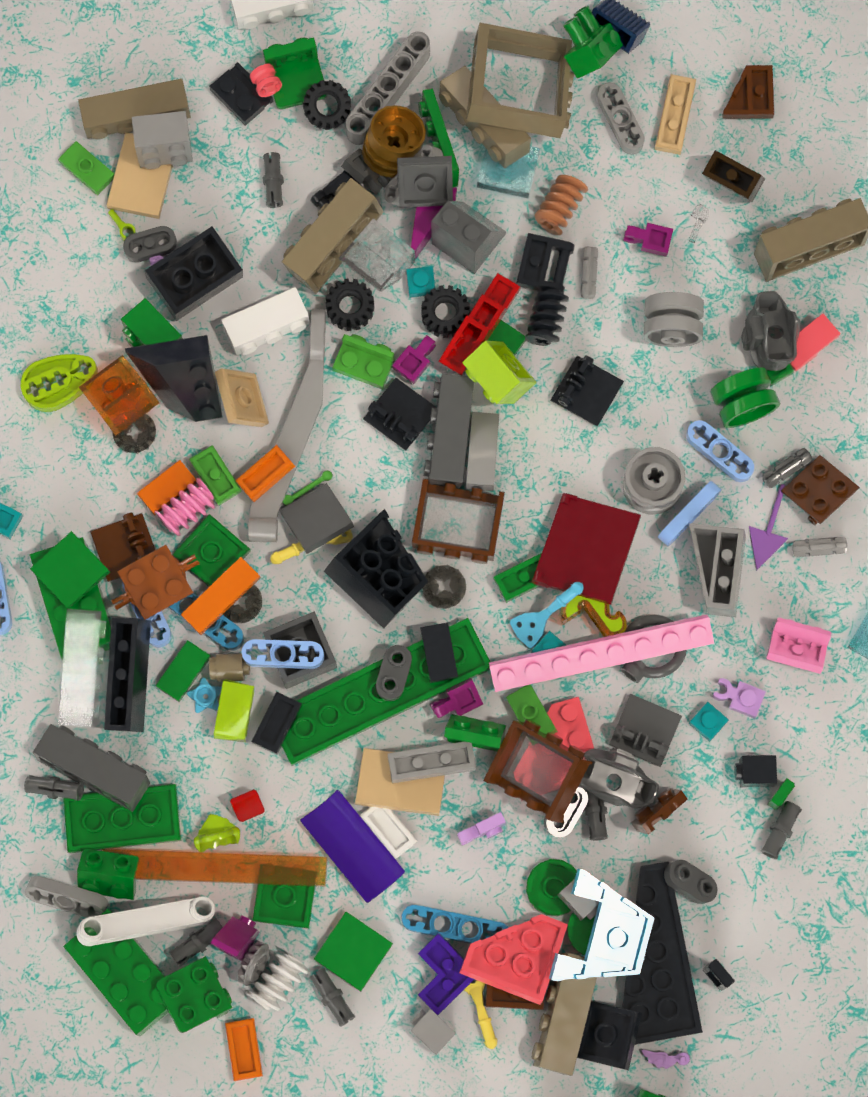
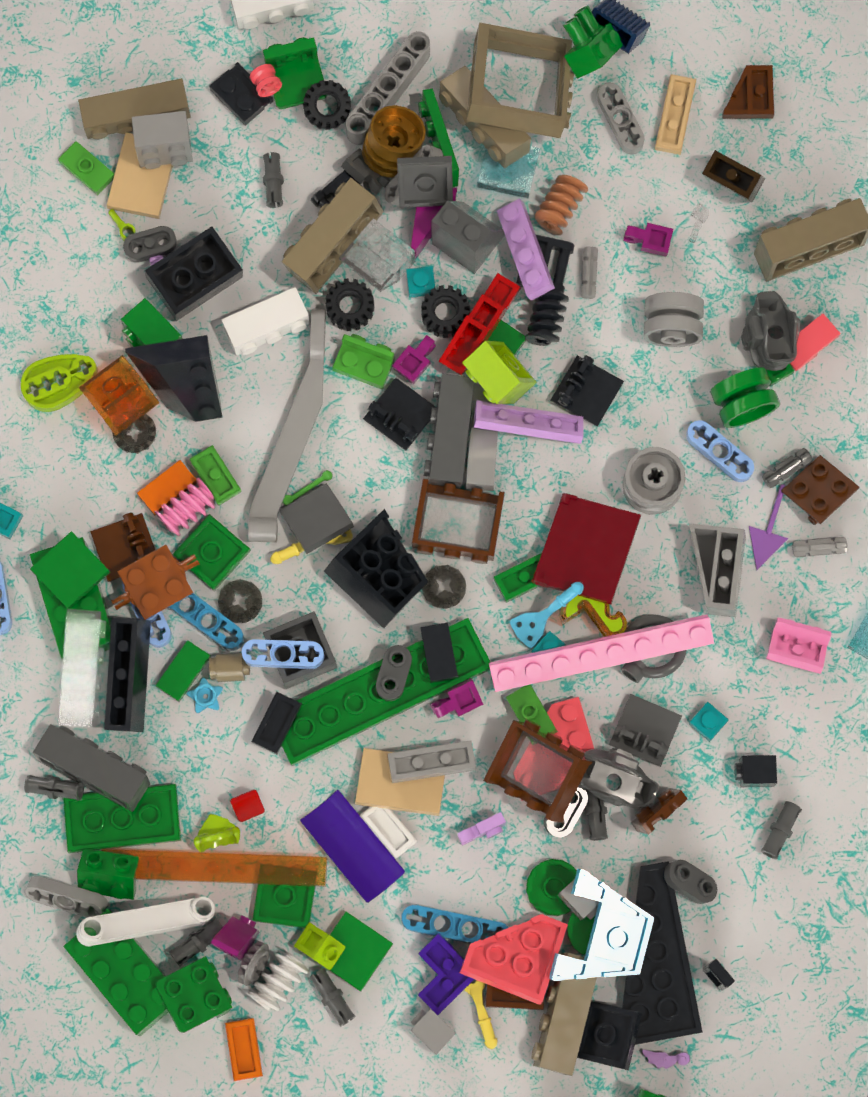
orange tile [181,557,261,635] -> none
lime piece [214,679,255,743] -> none
tan tile [215,368,269,427] -> none
orange tile [235,445,296,502] -> none
green bracket [444,714,506,752] -> none
light blue beam [658,481,722,546] -> none
lavender plate [712,678,766,719] -> none
green tile [767,778,795,810] -> none
none -> lime bracket [294,922,345,970]
none -> lavender plate [474,400,584,444]
none -> lavender plate [497,198,555,301]

